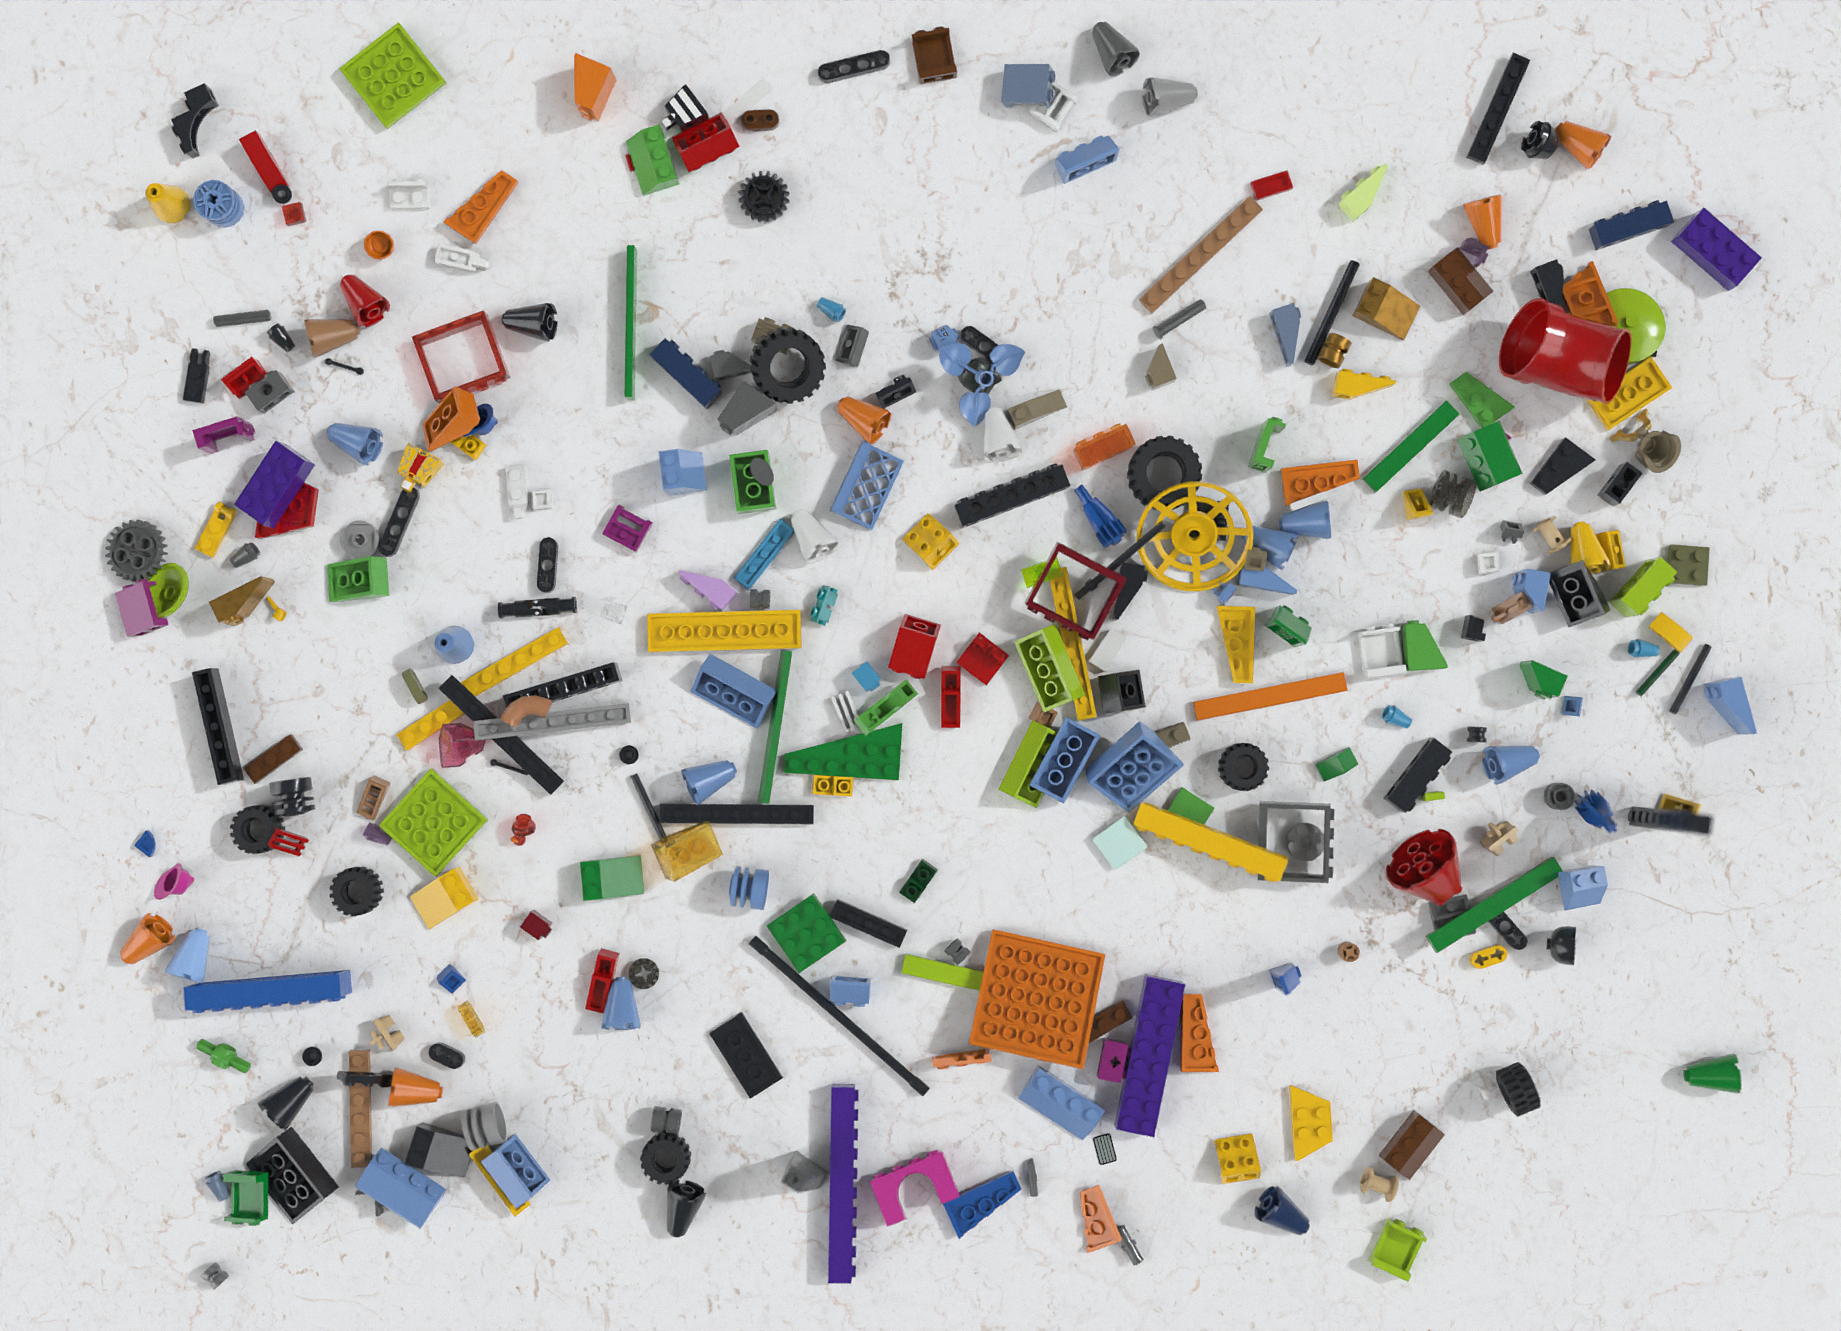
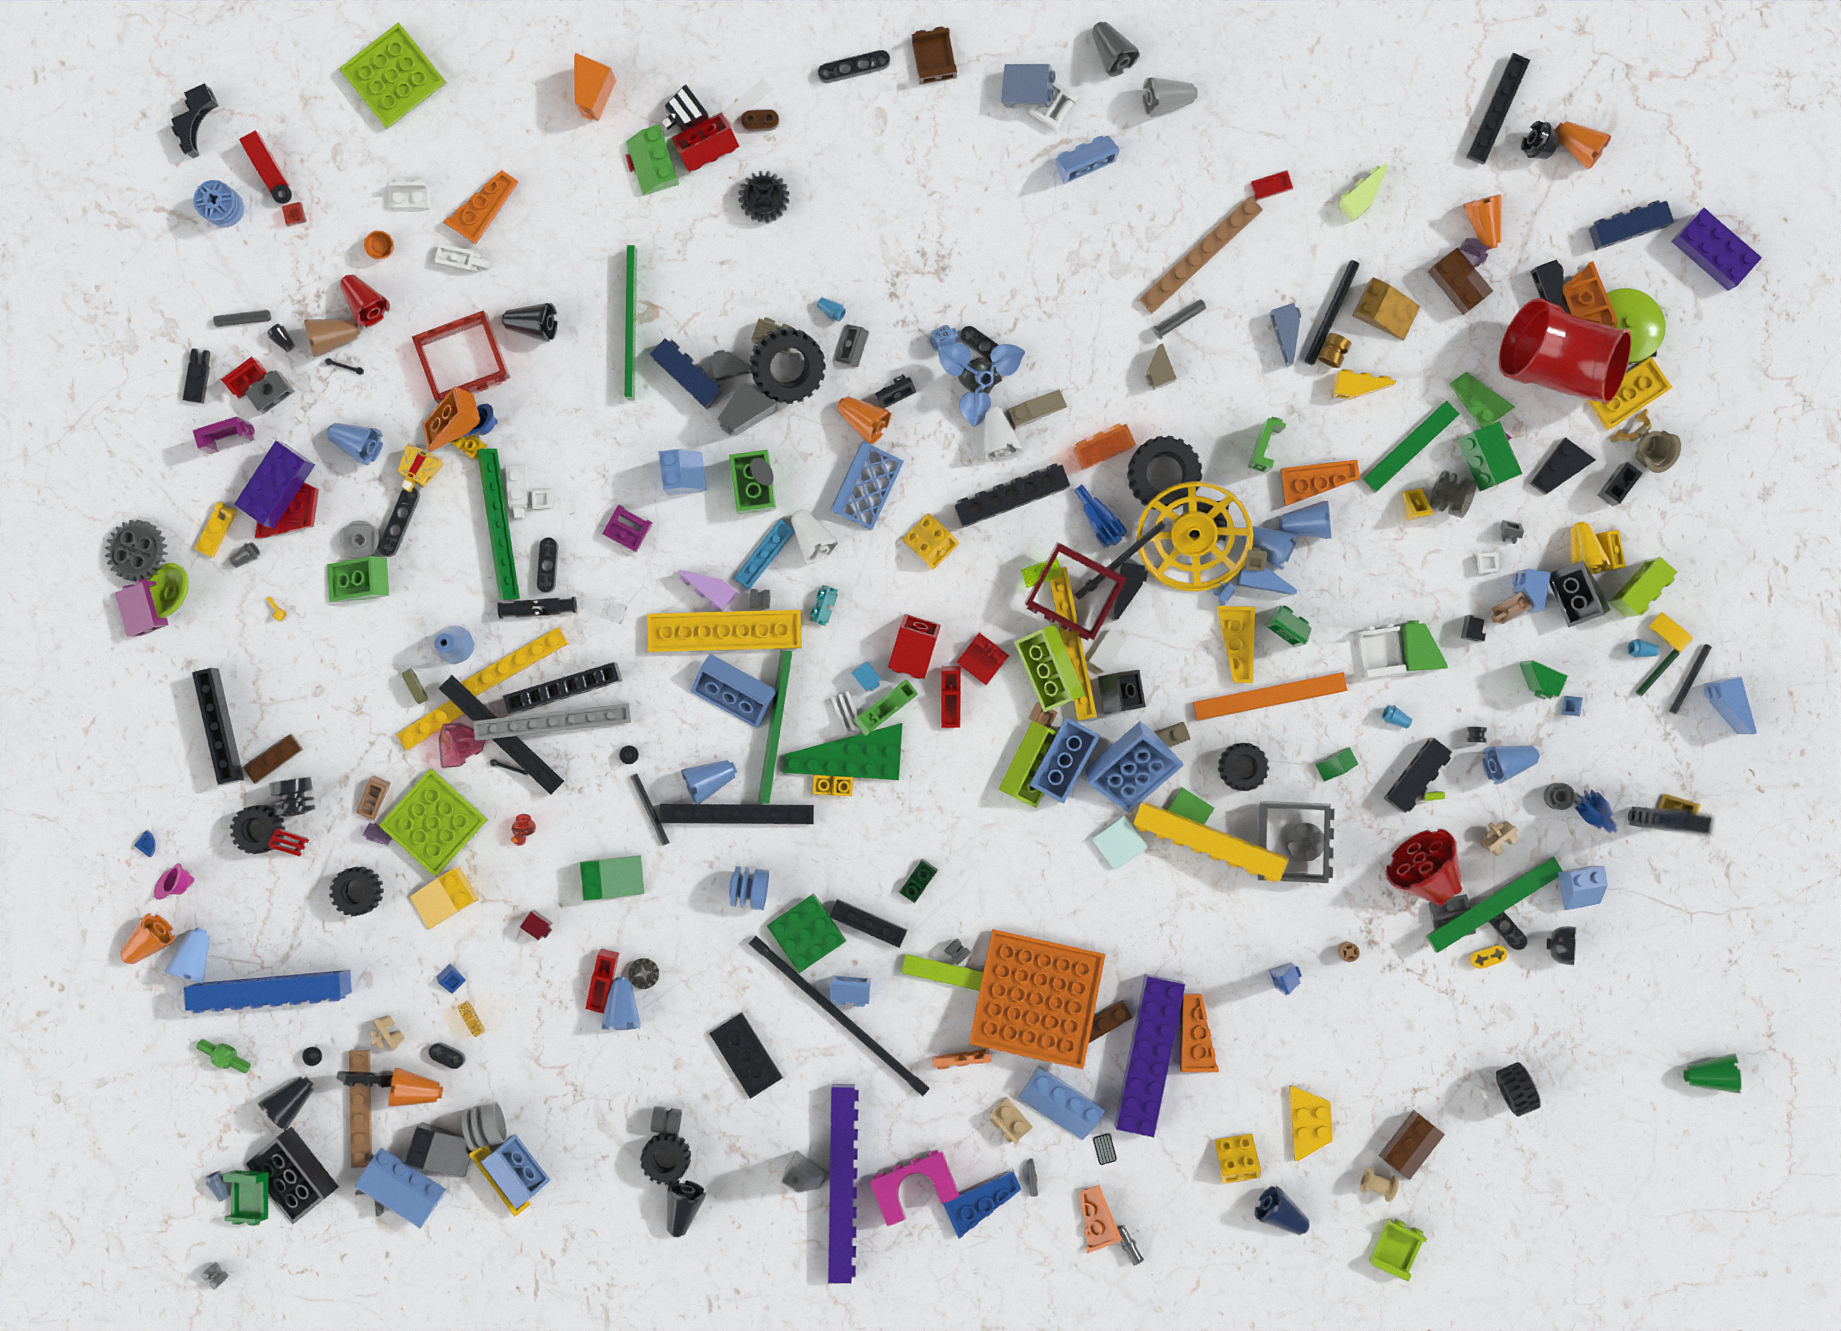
yellow cone [145,183,191,223] -> none
pearl gold slope [209,576,275,626] -> none
nougat cylinder [500,695,553,727] -> none
clear yellow slope [651,821,723,882] -> none
magenta brick [1097,1038,1131,1083] -> none
white tile [1287,491,1329,512] -> none
tan hose [1532,516,1571,554] -> none
olive plate [1667,544,1710,586] -> none
none -> green plate [477,448,520,601]
none -> tan bracket [990,1097,1033,1145]

